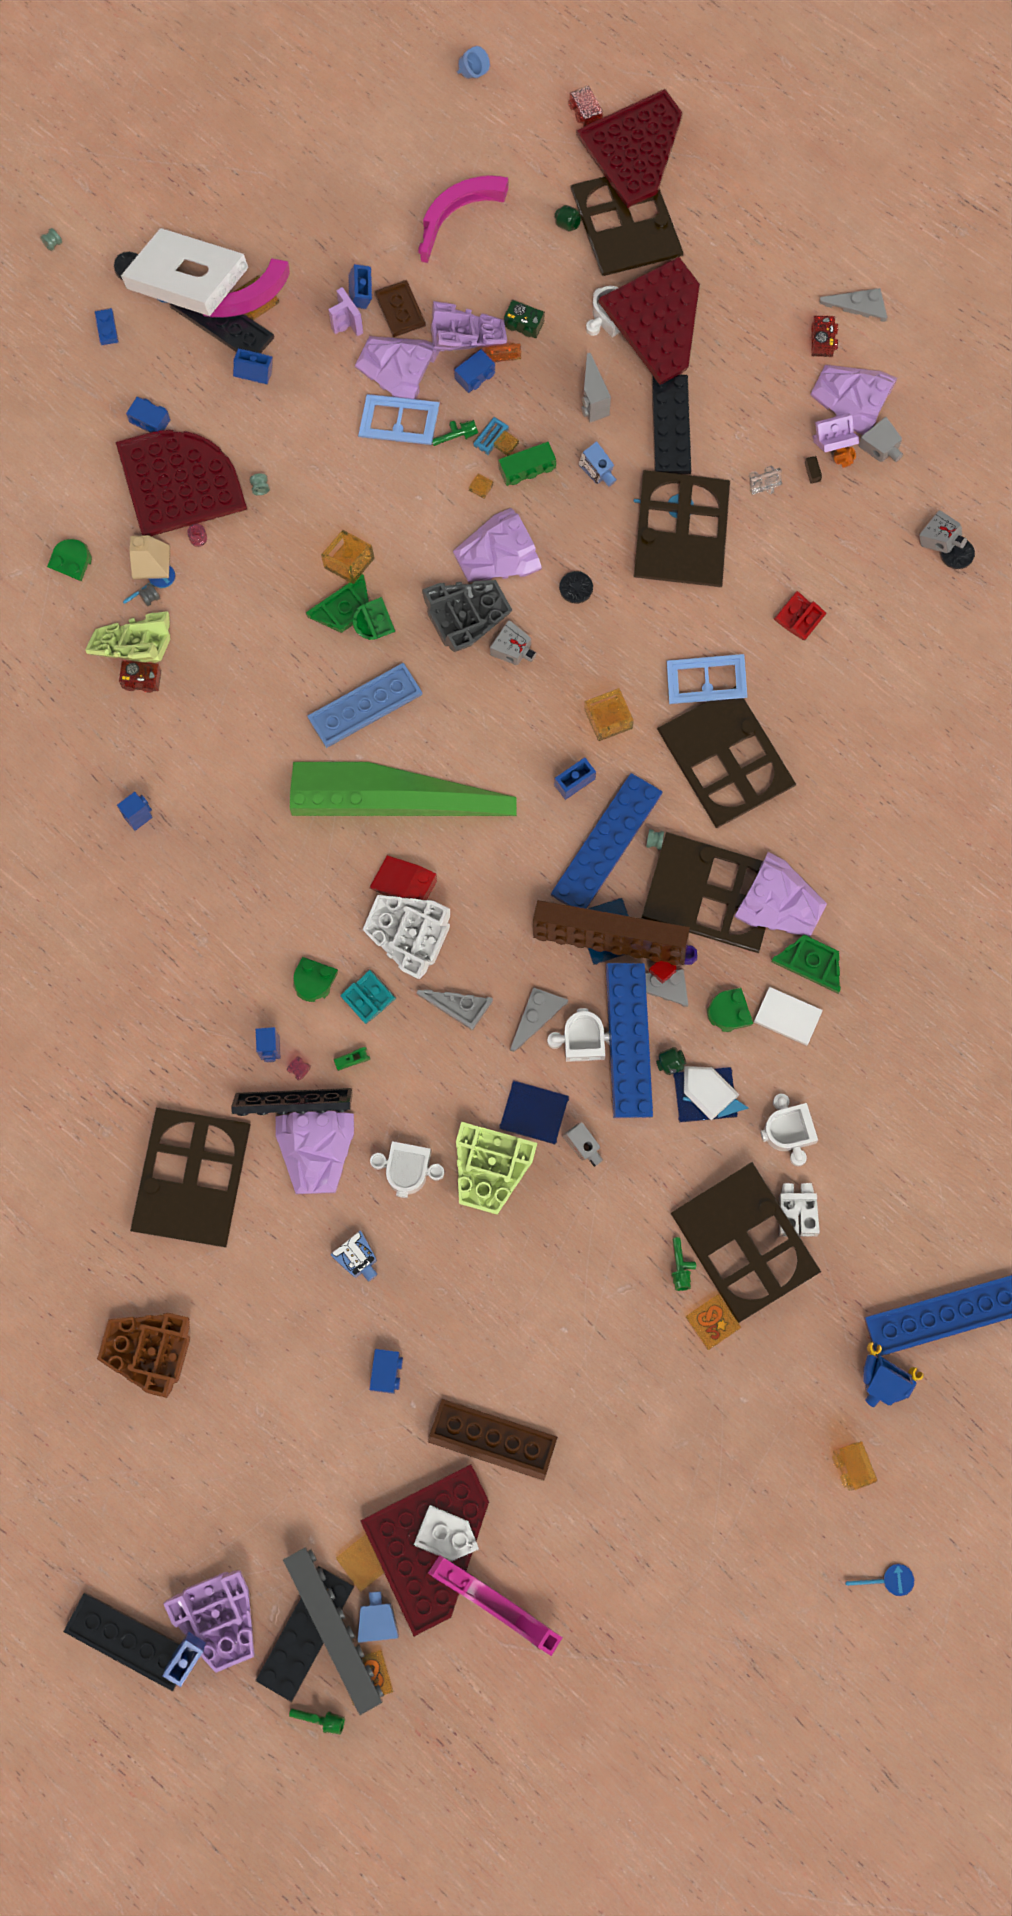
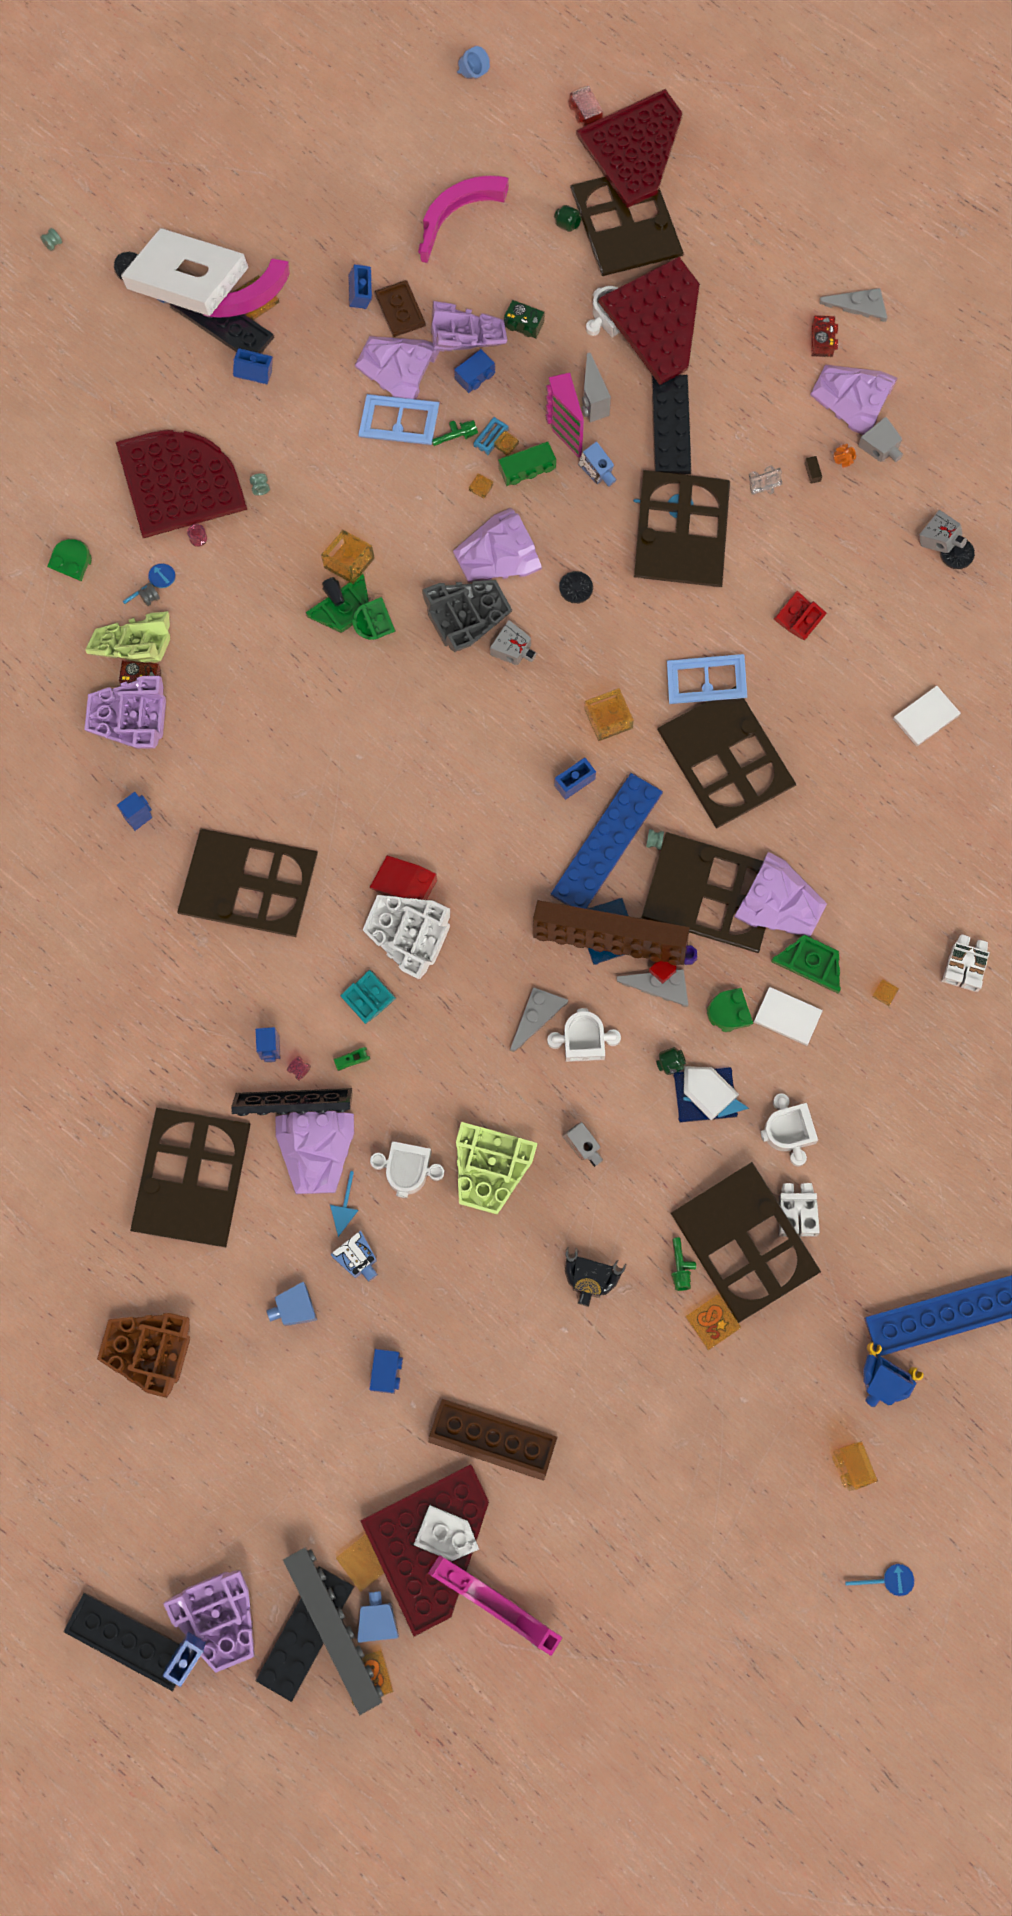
blue plate [95,308,118,346] -> none
blue brick [126,397,170,433] -> none
tan slope [130,535,170,579] -> none
green piece [289,1708,345,1735] -> none
bright green wedge [290,762,517,816] -> none
green slope [293,957,338,1002] -> none
medium blue plate [307,663,422,748] -> none
lavender bracket [328,287,363,336] -> none
light grey wing [417,990,493,1031] -> none
clear orange plate [485,343,521,363] -> none
clear blue piece [499,1080,569,1145] -> none
blue plate [606,963,653,1118] -> none
lavender bracket [813,413,859,452] -> none
none -> lavender wedge [85,676,166,749]
none -> dark brown door [177,828,318,937]
none -> medium blue torso [267,1282,317,1326]
none -> black cone [322,577,345,606]
none -> dark azure piece [330,1171,359,1237]
none -> dark pink slope [545,373,584,458]
none -> black torso [565,1247,627,1307]
none -> clear yellow plate [872,979,899,1006]
none -> white tile [893,686,961,747]
none -> white hips [941,935,990,992]

